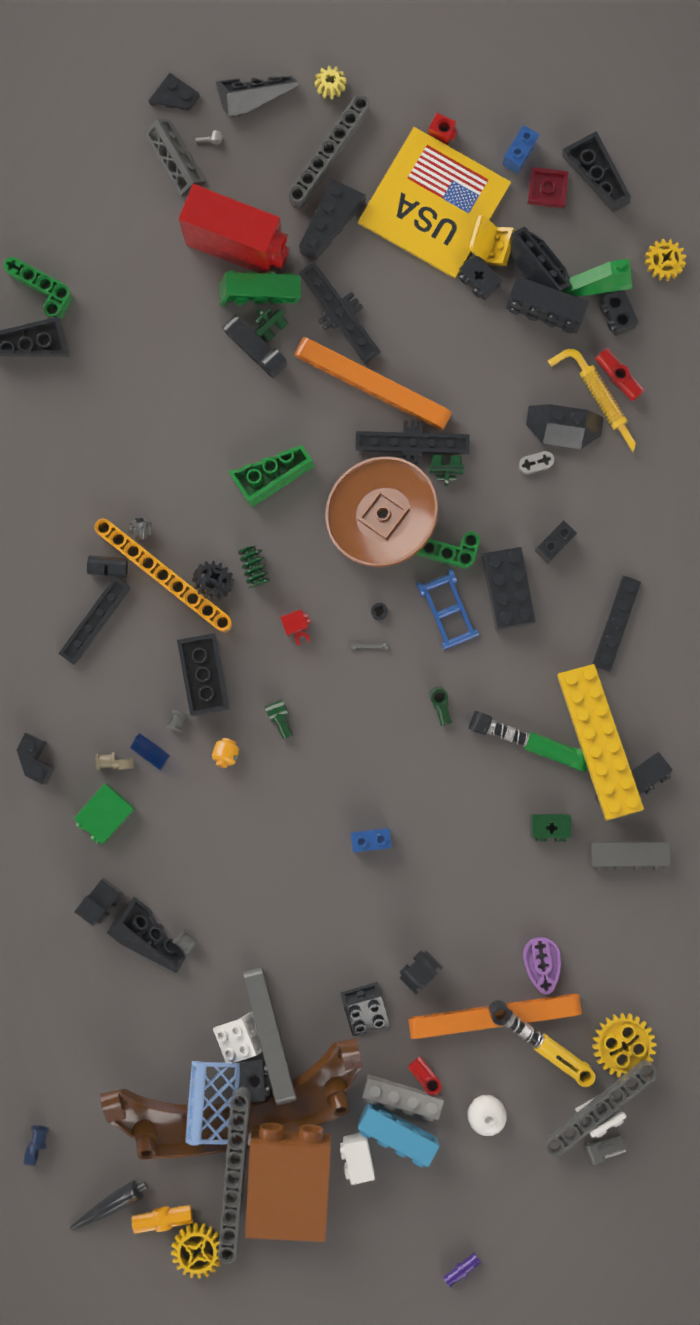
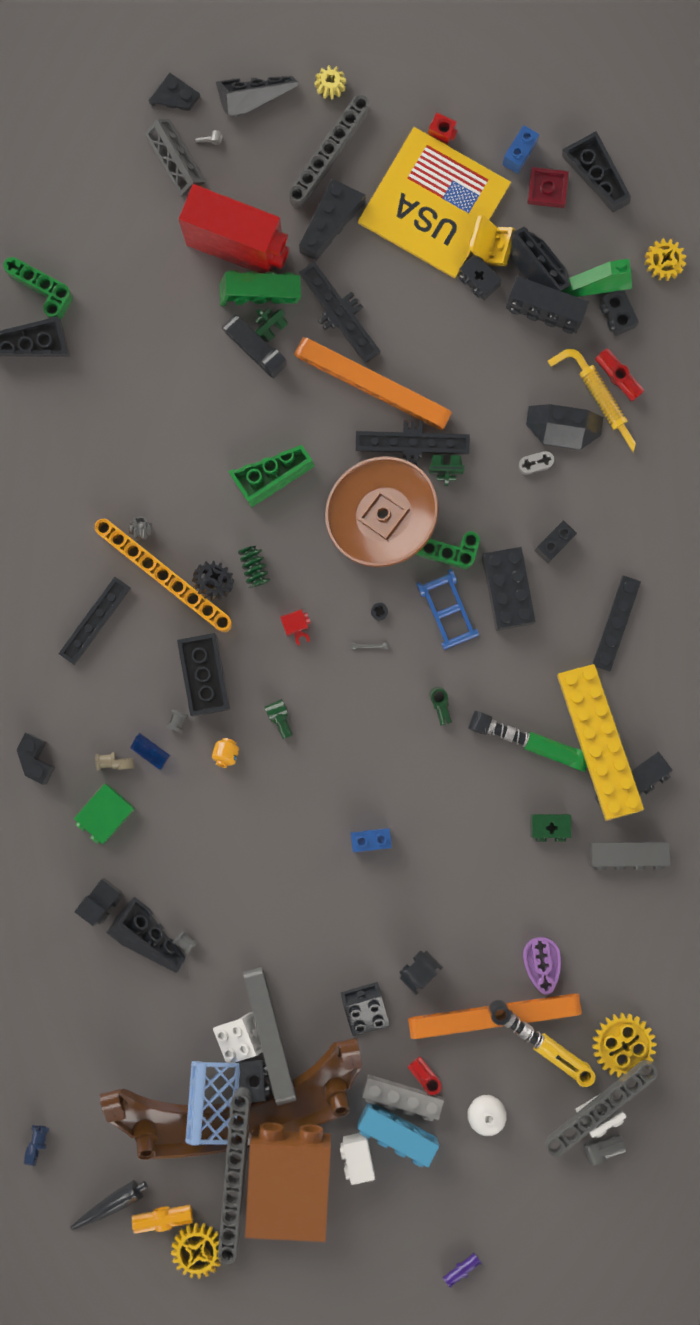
black pin [87,555,128,577] -> none

